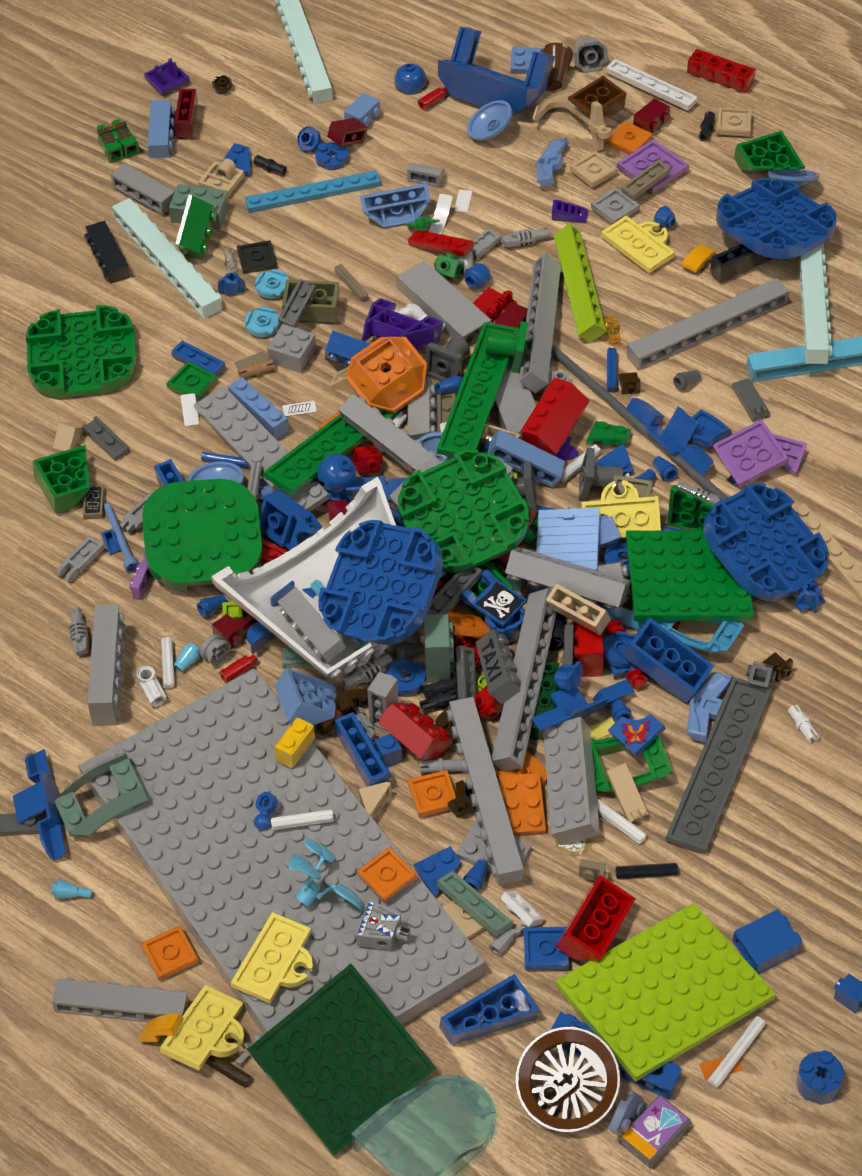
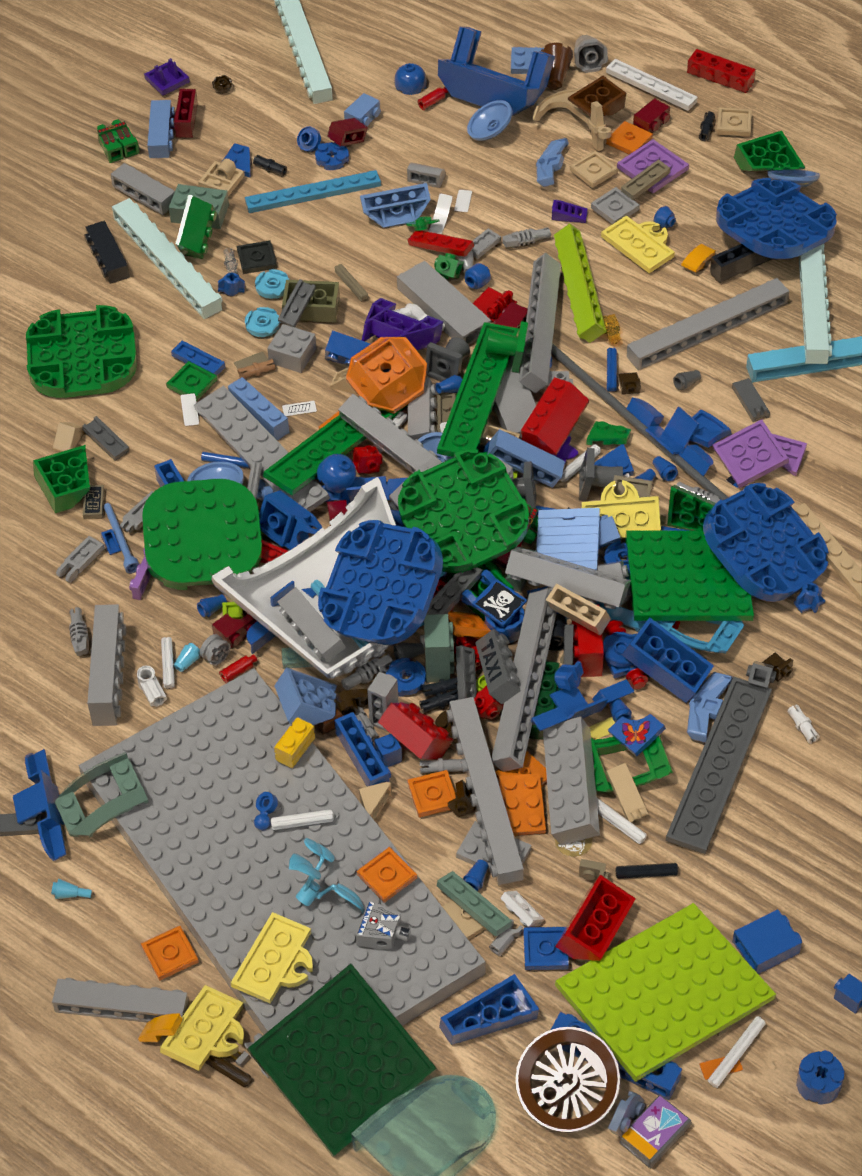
blue wing [414,846,461,898] -> none

